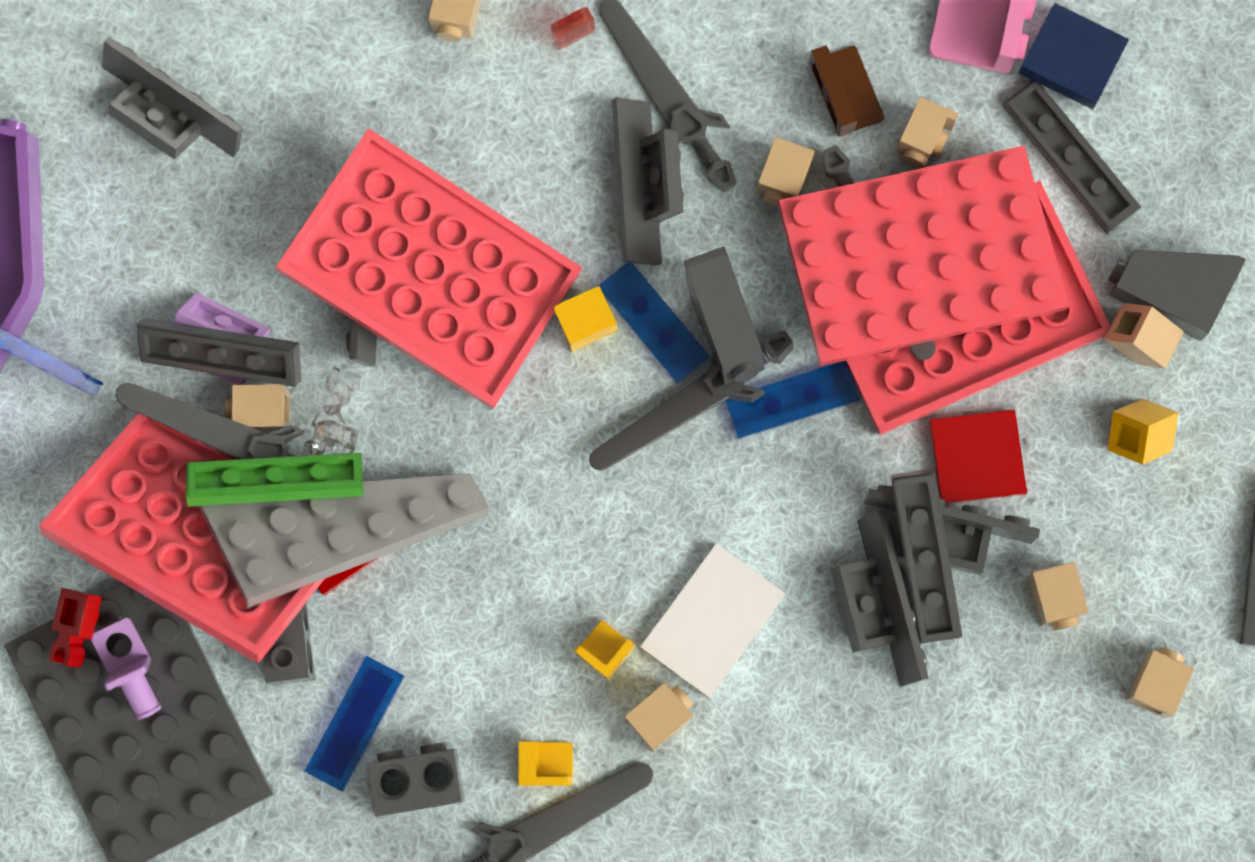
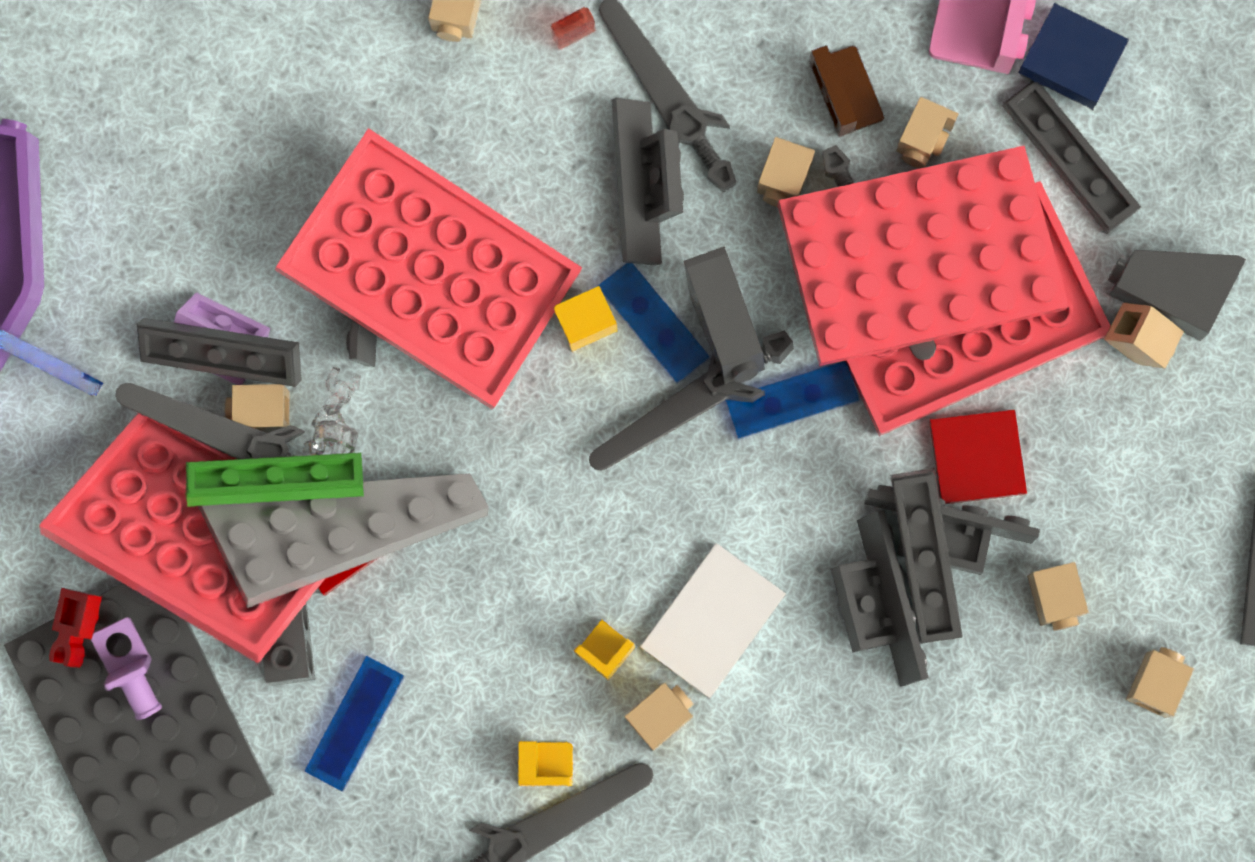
dark grey bracket [102,37,243,160] -> none
dark grey brick [367,742,465,817] -> none
yellow panel [1107,399,1179,465] -> none

